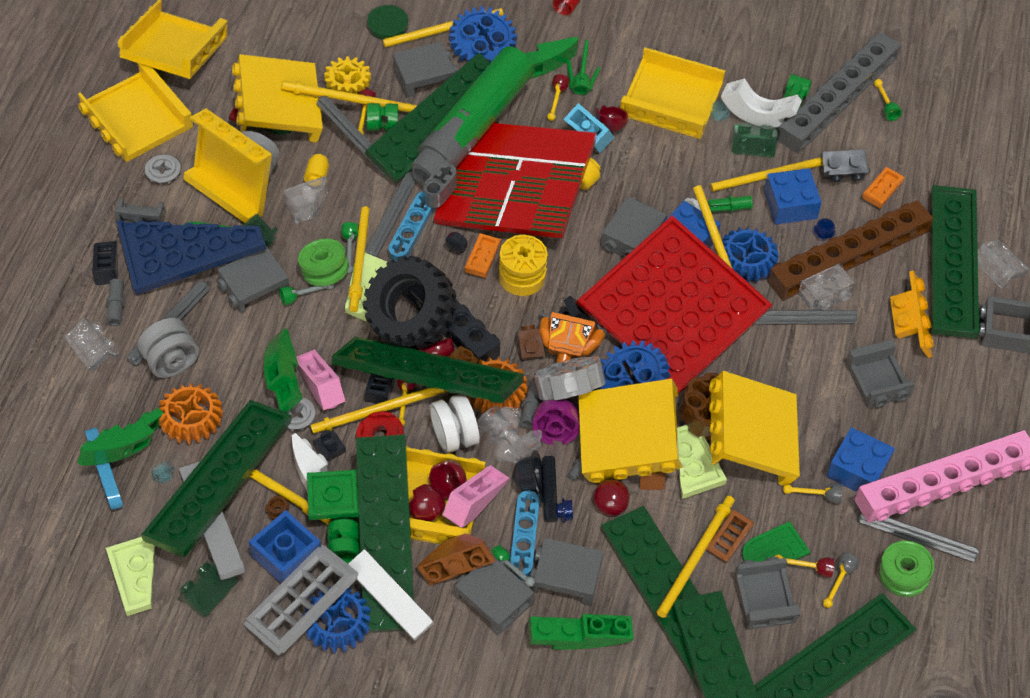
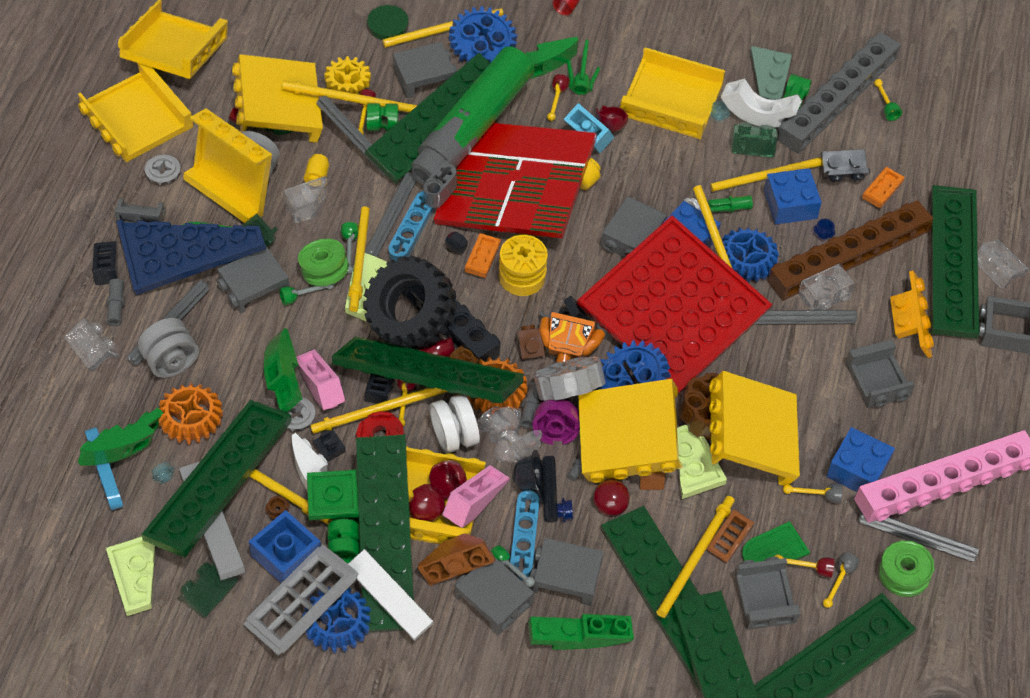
none -> sand green wing [750,46,792,100]

